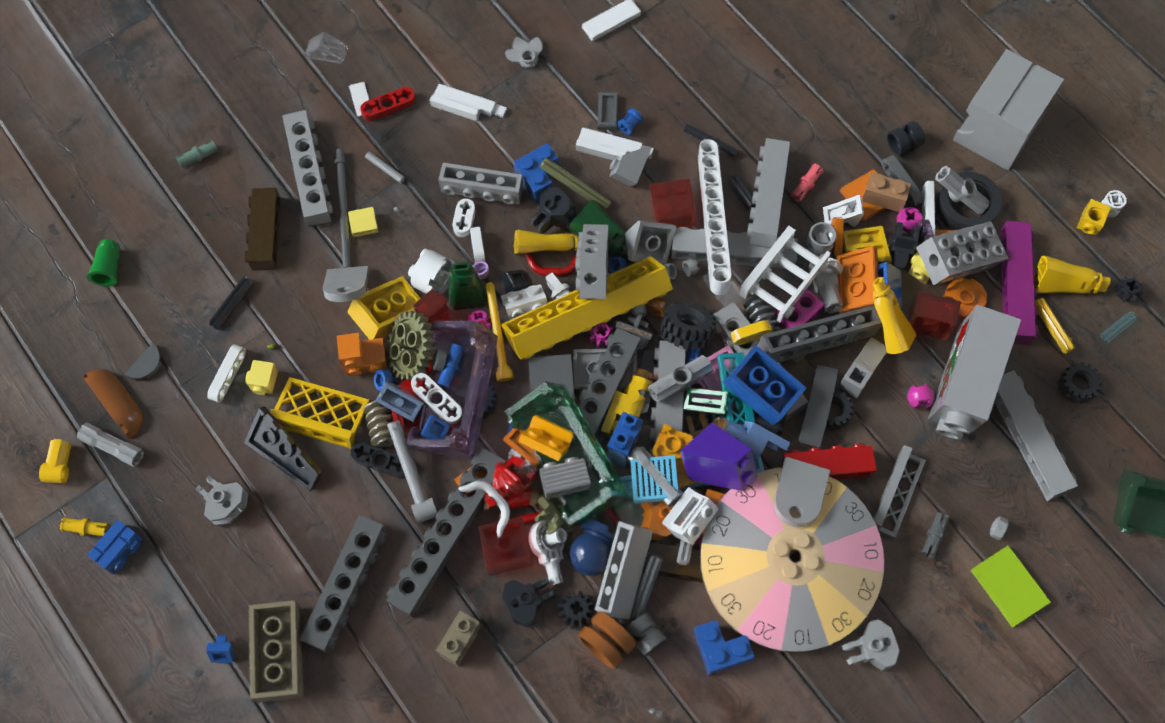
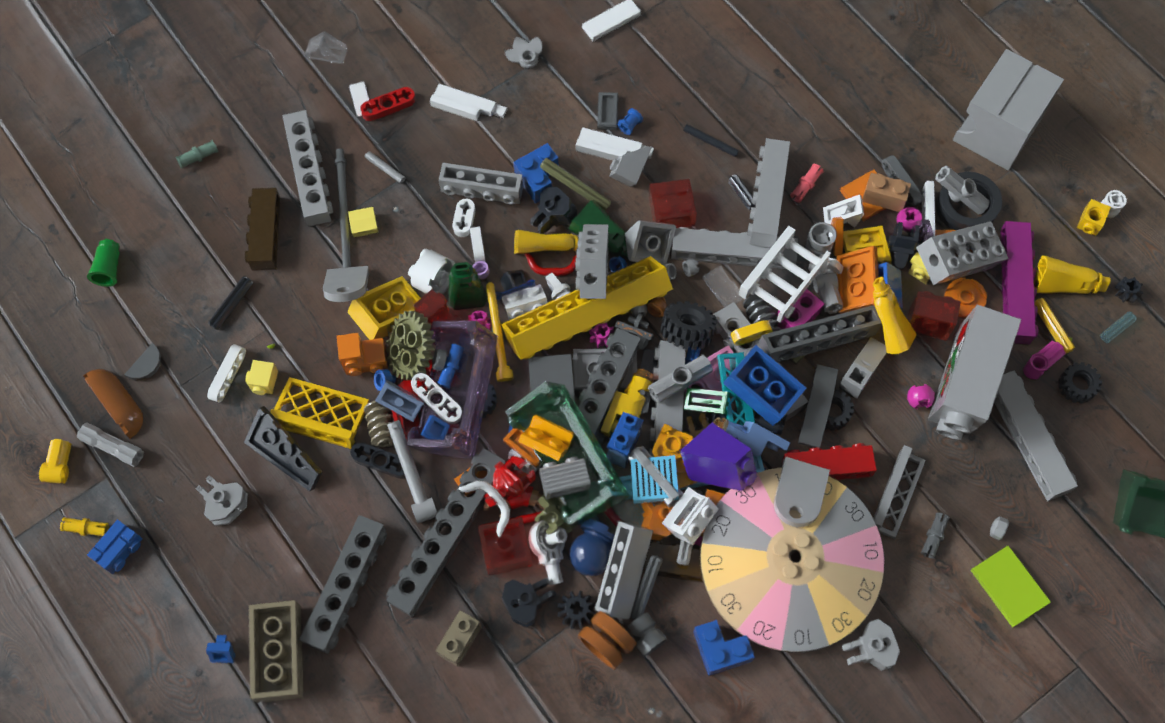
white beam [698,139,731,295] -> none
black wheel [887,121,925,156] -> none
none -> clear blue hinge [496,280,536,300]
none -> dark pink piece [1023,341,1066,380]

